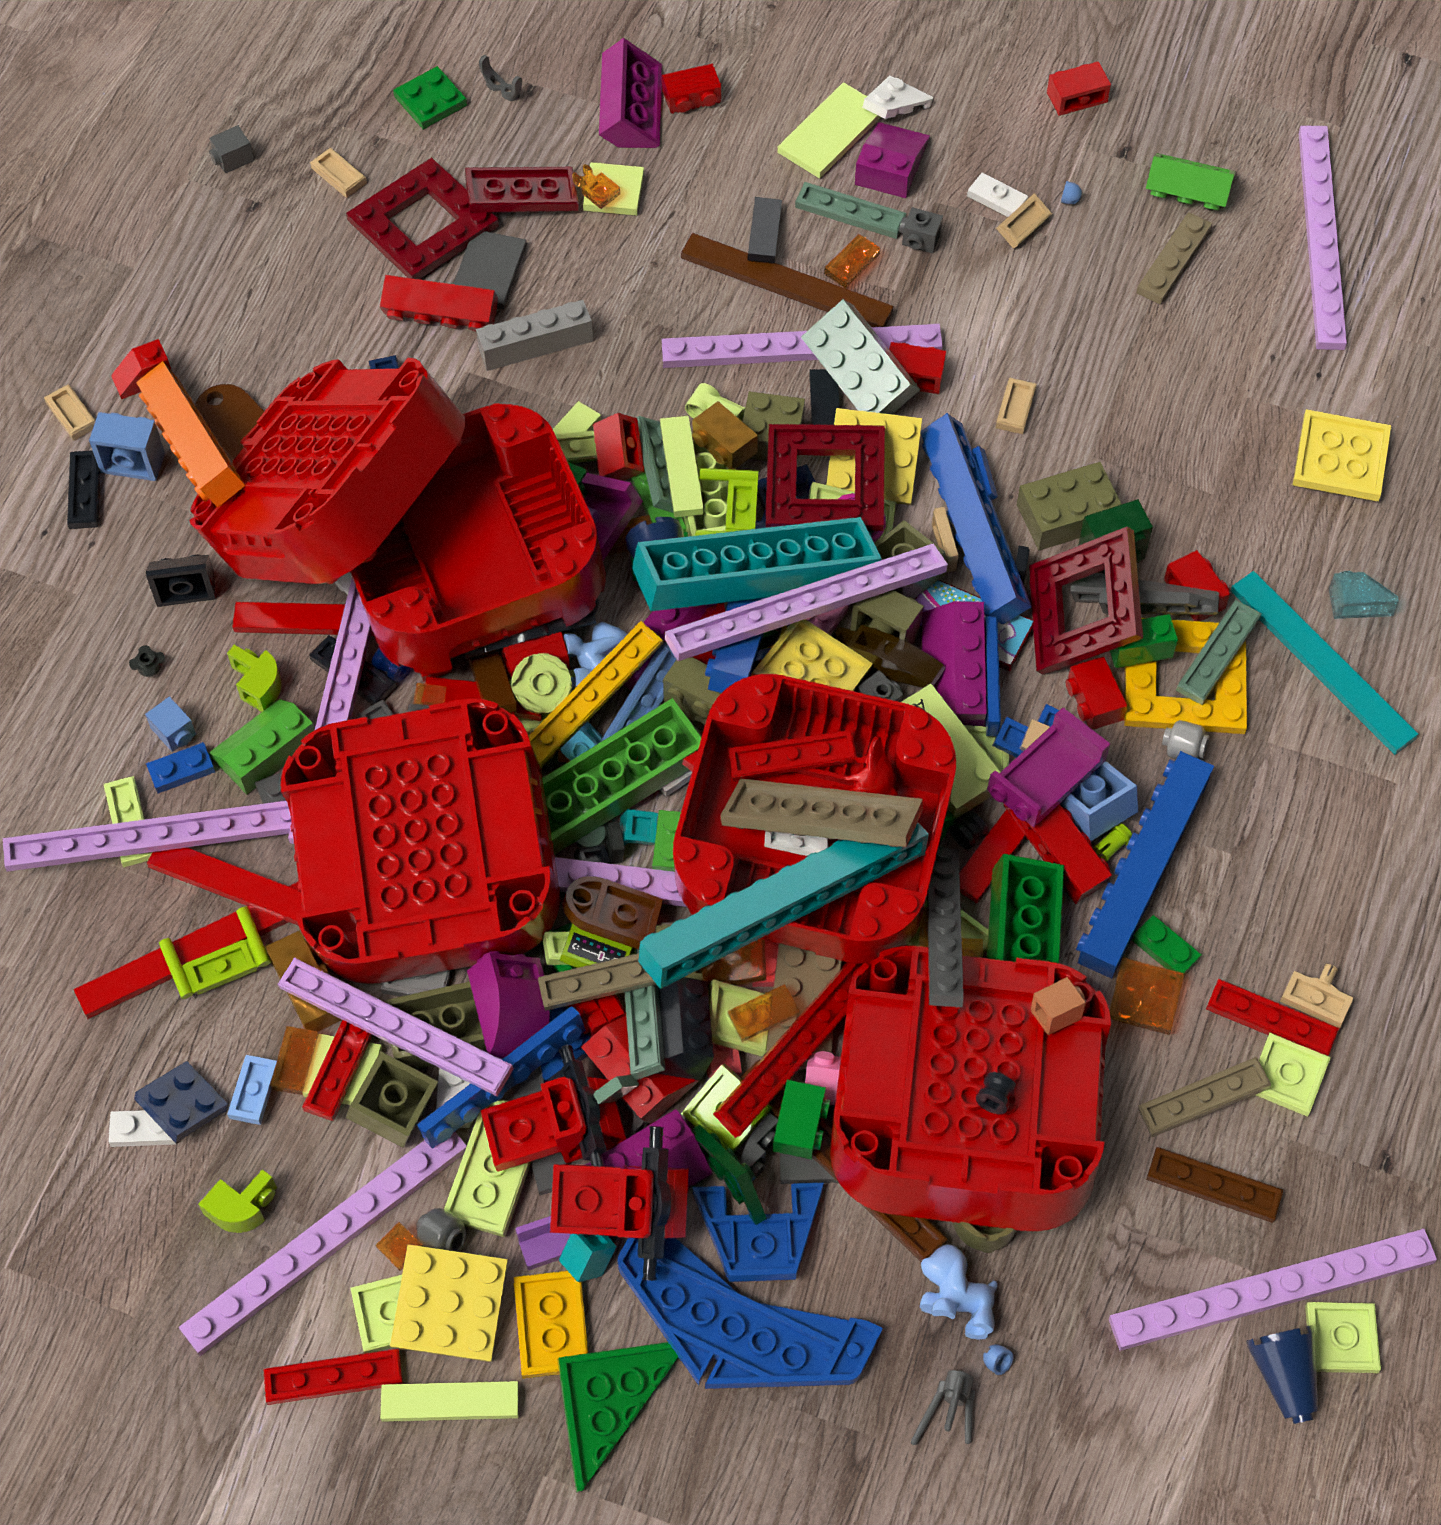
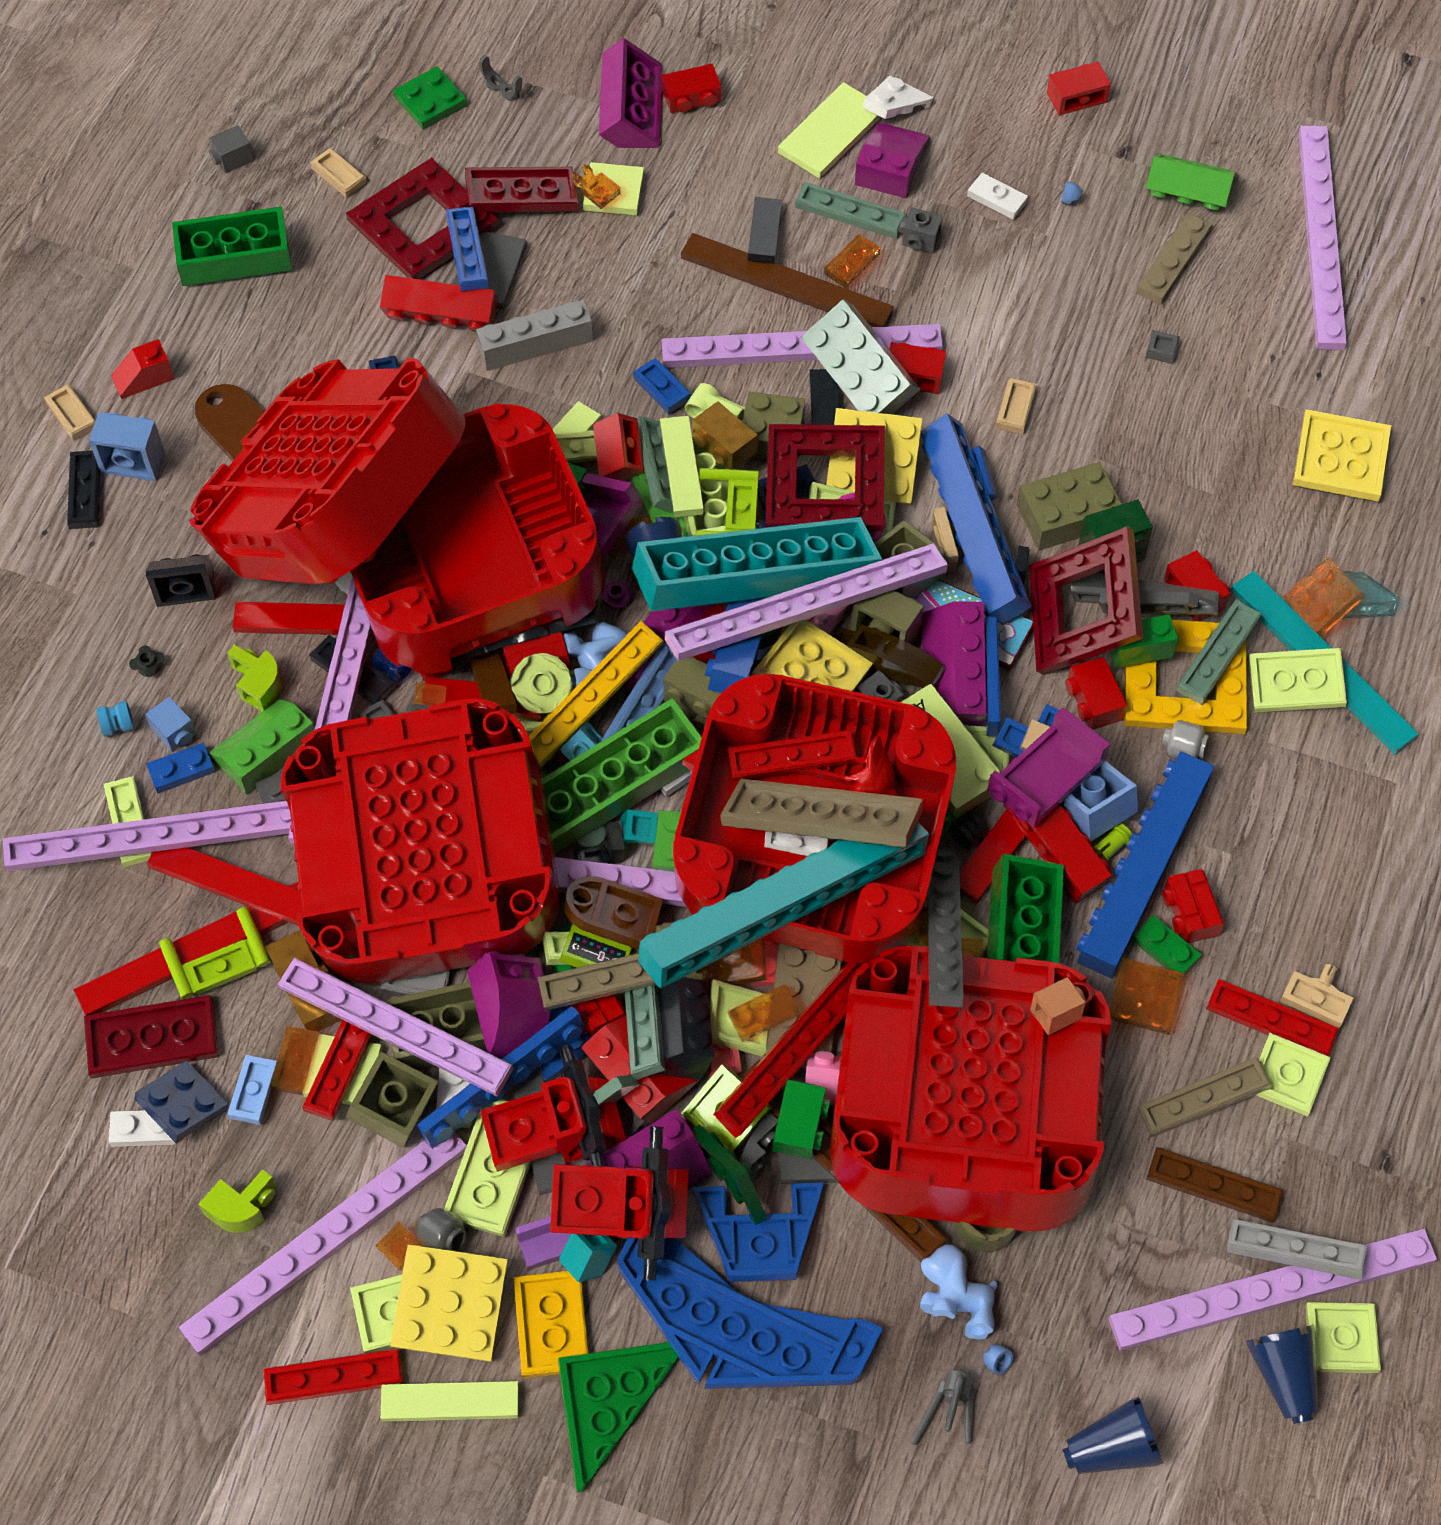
orange brick [136,361,245,508] -> none
black wheel [976,1072,1017,1114] -> none
tan tile [996,193,1052,249] -> none
none -> dark red tile [84,995,219,1079]
none -> dark azure wheel [96,701,134,737]
none -> green brick [172,206,292,286]
none -> blue tile [446,207,488,291]
none -> magenta plate [602,581,631,610]
none -> blue plate [633,358,690,415]
none -> dark blue cone [1062,1396,1163,1474]
none -> dark grey tile [1145,330,1180,364]
none -> red brick [1162,868,1224,944]
none -> light grey tile [1227,1219,1367,1280]
none -> yellowish green tile [1249,648,1347,713]
none -> clear orange plate [1283,556,1366,637]

